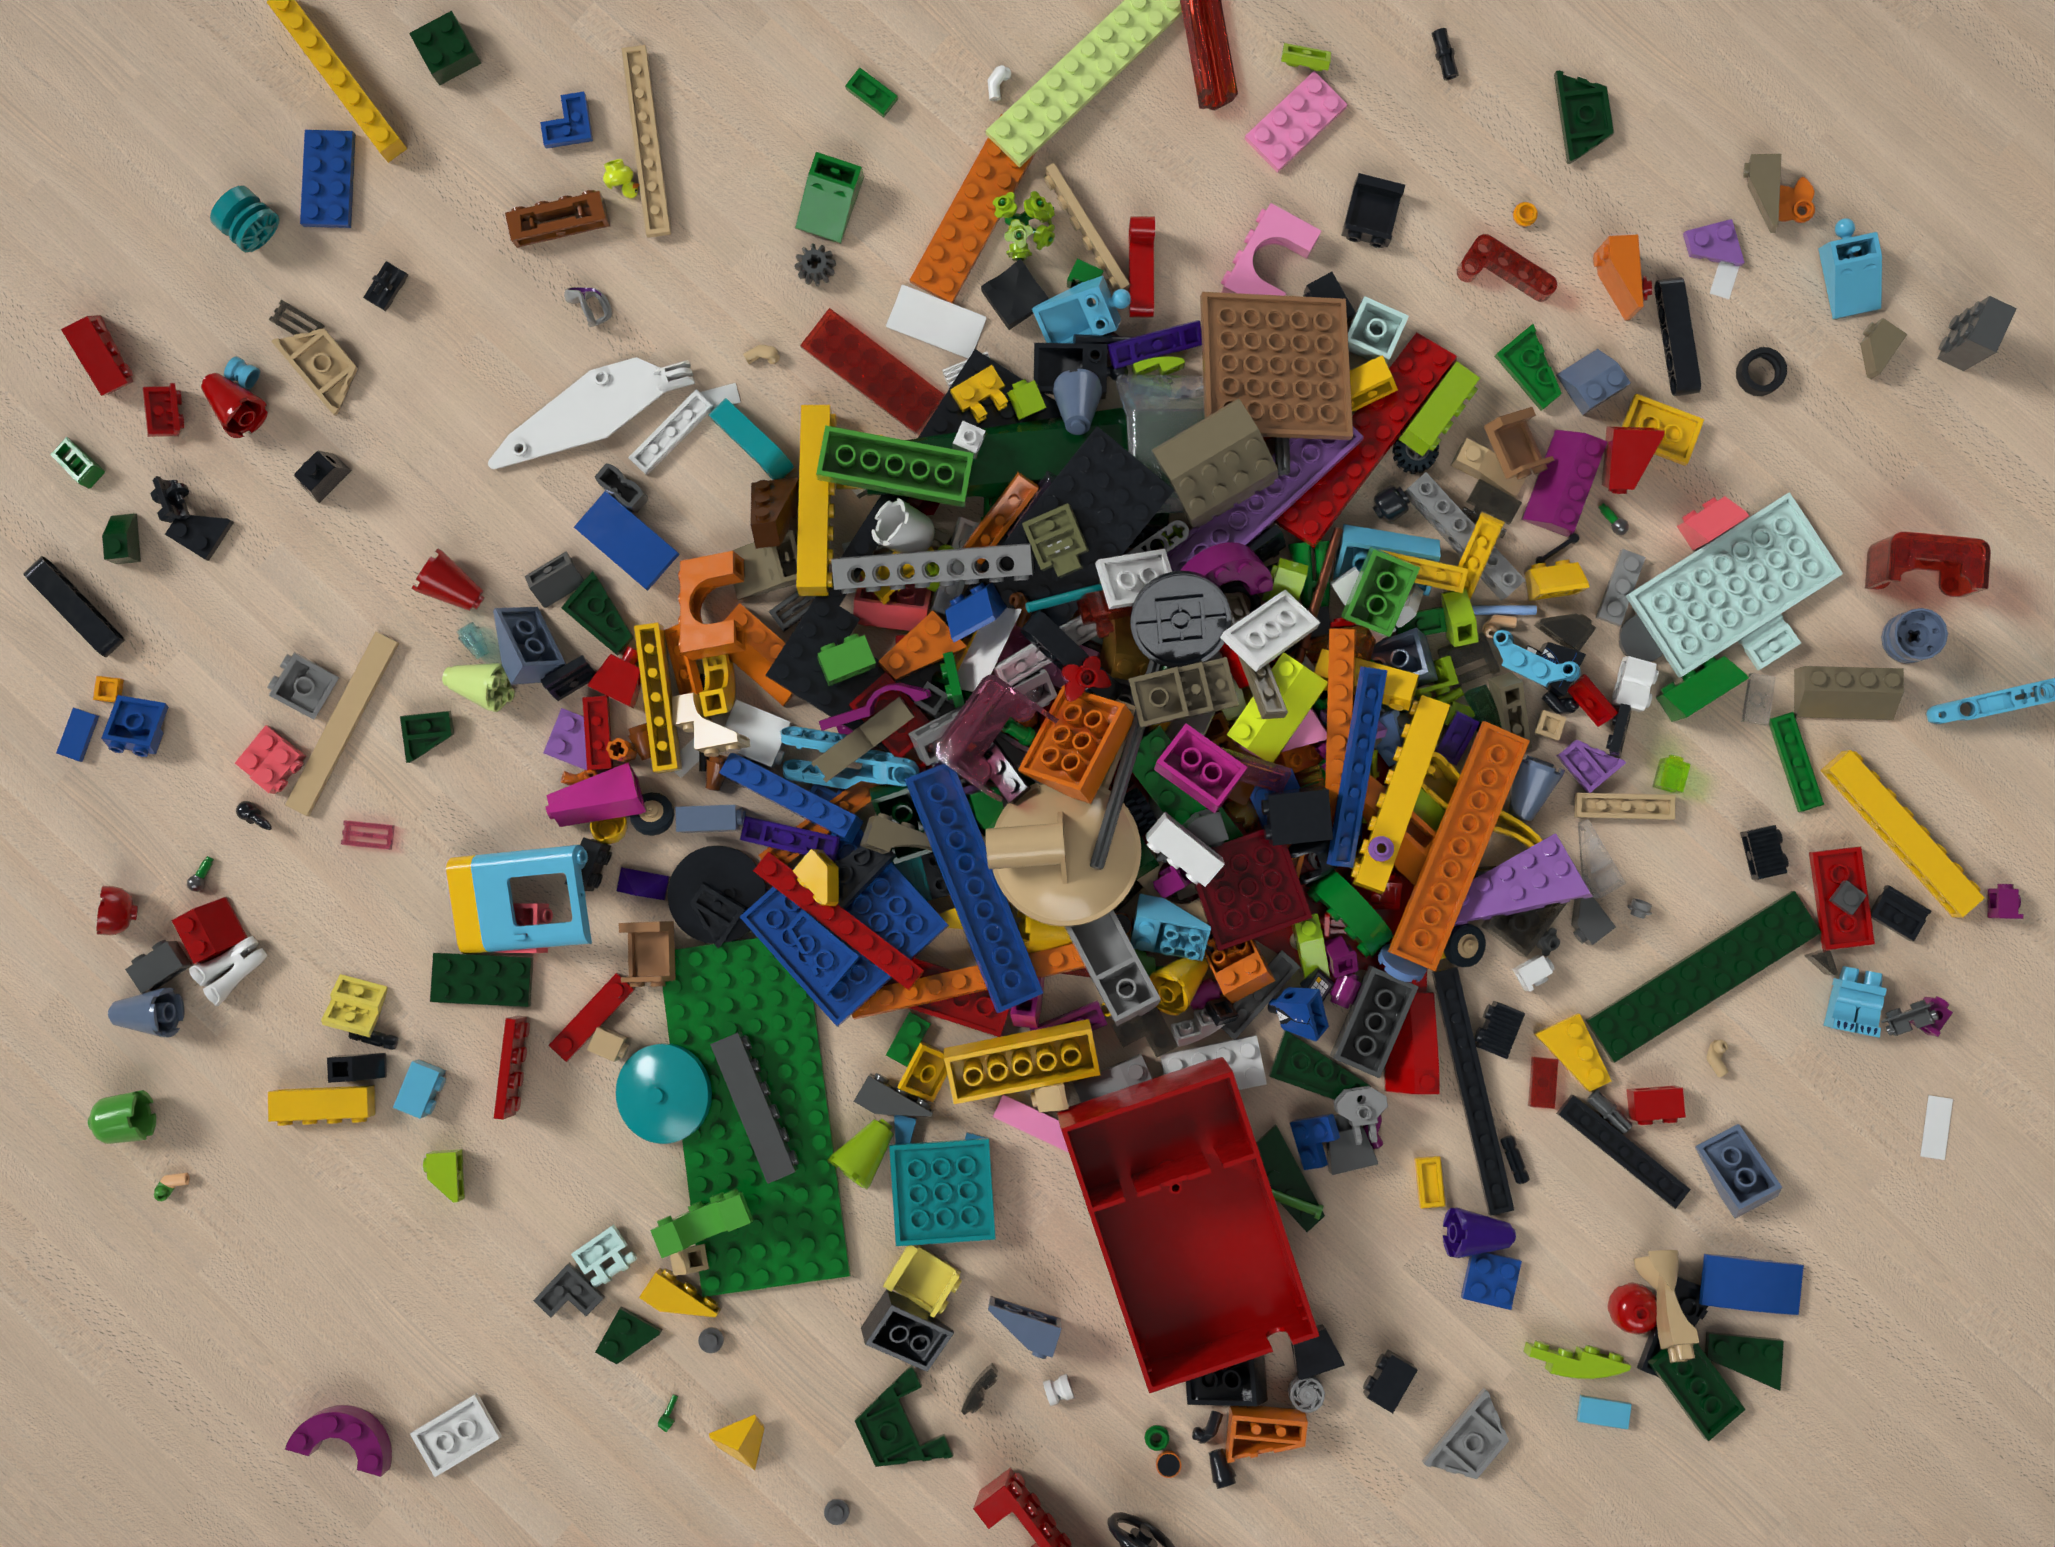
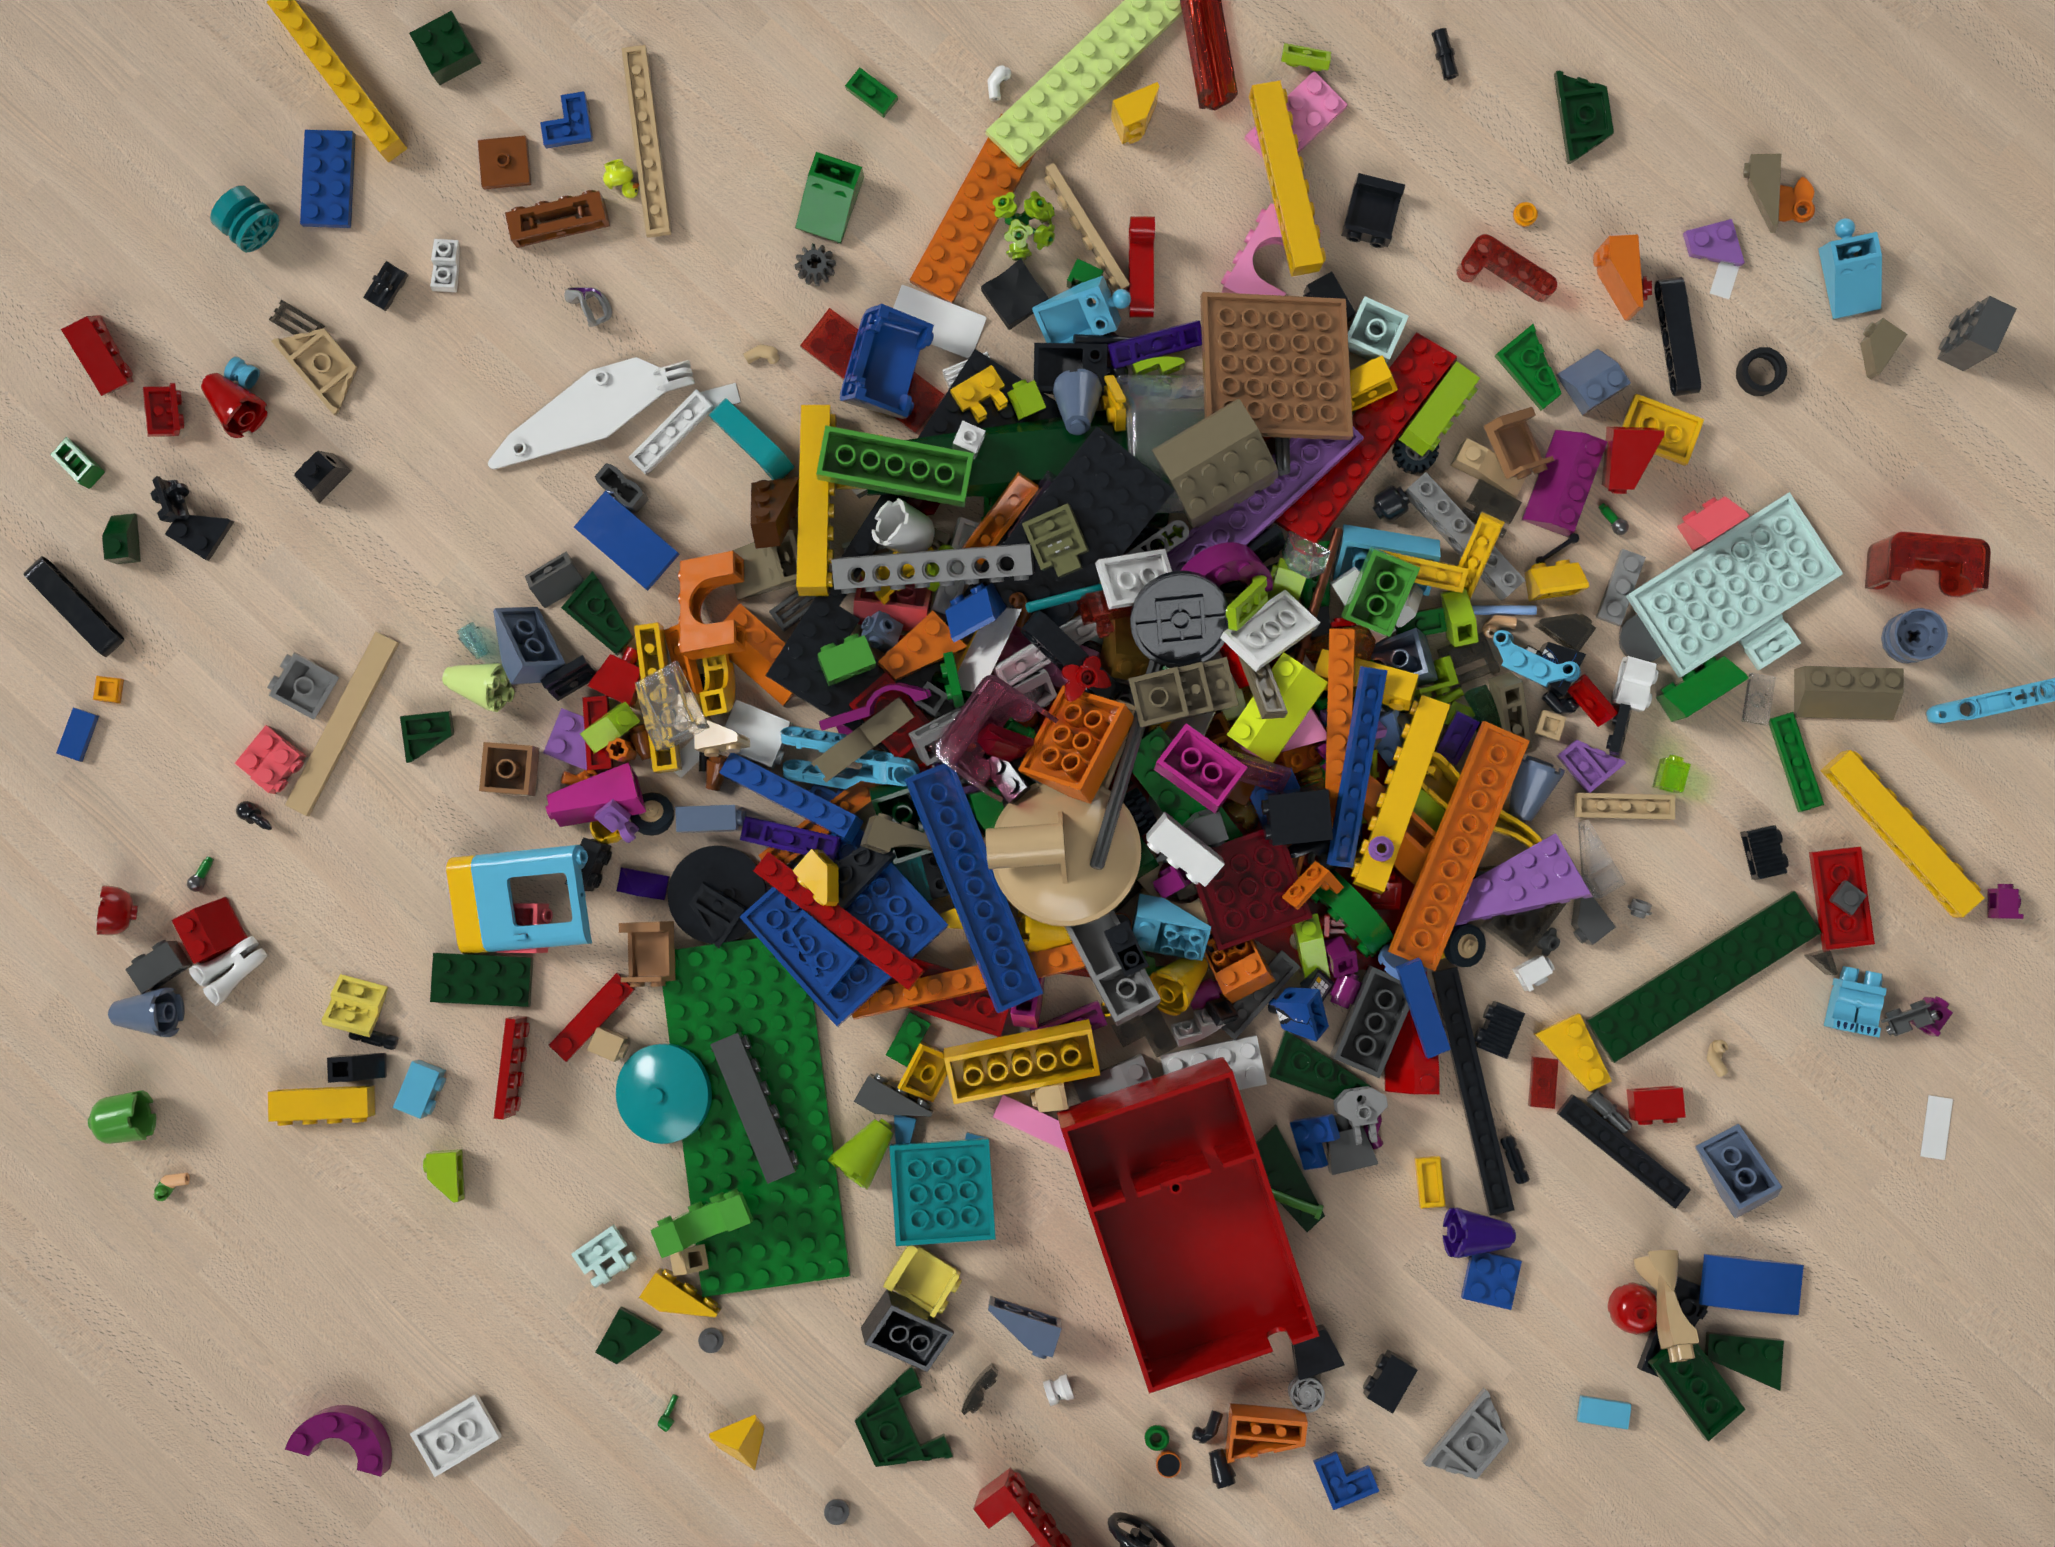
blue plate [101,695,169,757] -> none
clear pink tile [341,820,395,850] -> none
red cone [412,548,485,611] -> none
dark grey plate [533,1262,605,1318] -> none
black slope [1186,1355,1268,1406] -> none
lime slope [1523,1340,1631,1379] -> none
black plate [1870,885,1932,942] -> none
none -> white slope [430,239,460,292]
none -> dark orange plate [478,135,531,190]
none -> medium nougat brick [479,742,540,796]
none -> lime slope [580,702,640,753]
none -> medium lavender plate [594,799,639,843]
none -> clear slope [635,661,710,751]
none -> blue windscreen [840,304,934,419]
none -> sand blue brick [861,610,903,653]
none -> dark red slope [977,723,1034,762]
none -> yellow plate [1100,375,1126,432]
none -> black slope [1104,921,1149,977]
none -> yellow slope [1111,82,1159,144]
none -> lime plate [1226,575,1268,631]
none -> yellow brick [1248,80,1326,277]
none -> clear slope [1282,531,1331,579]
none -> orange bracket [1282,861,1344,910]
none -> blue plate [1313,1451,1379,1510]
none -> blue tile [1396,958,1451,1059]

